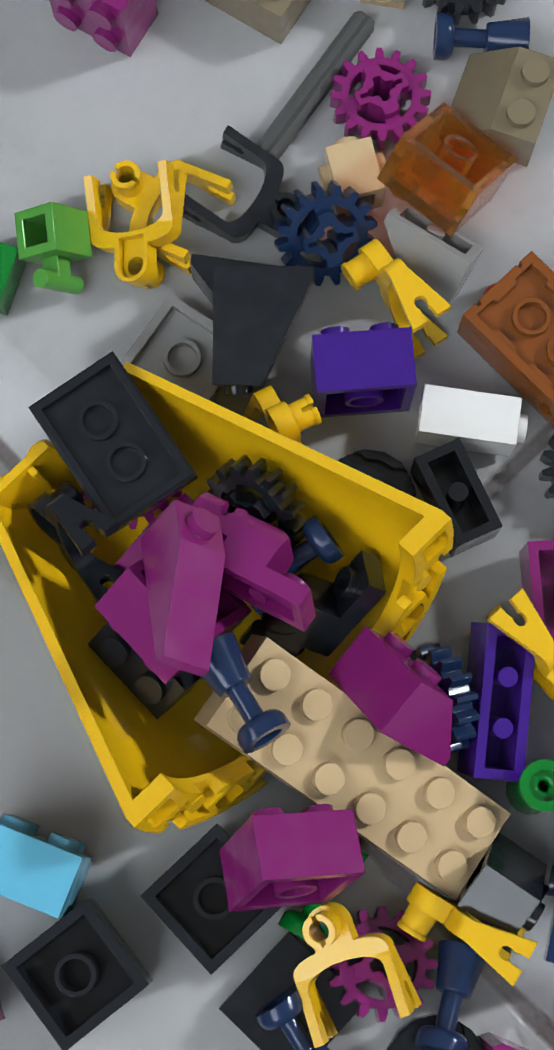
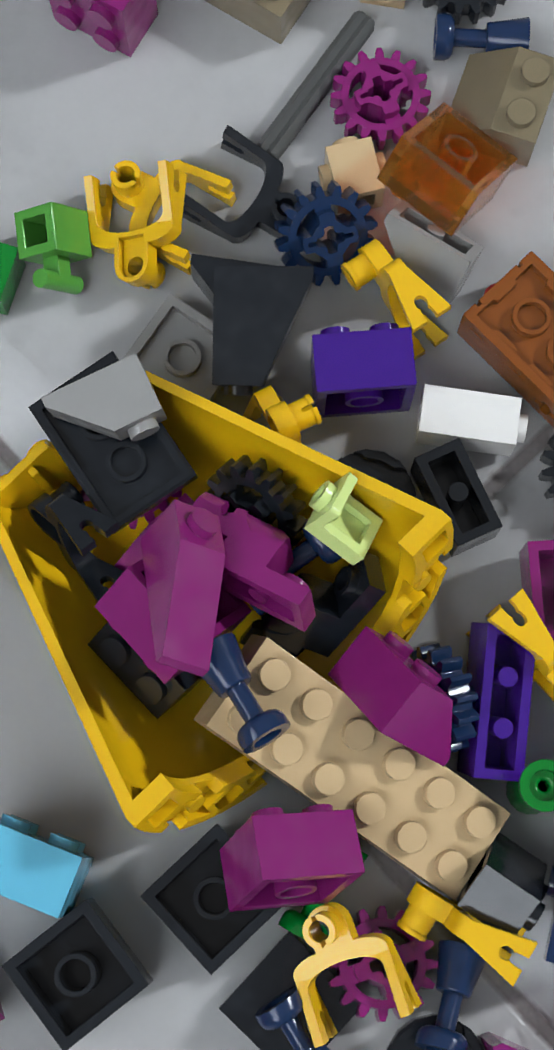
none -> light grey slope [41,353,167,441]
none -> yellowish green bracket [304,472,383,566]

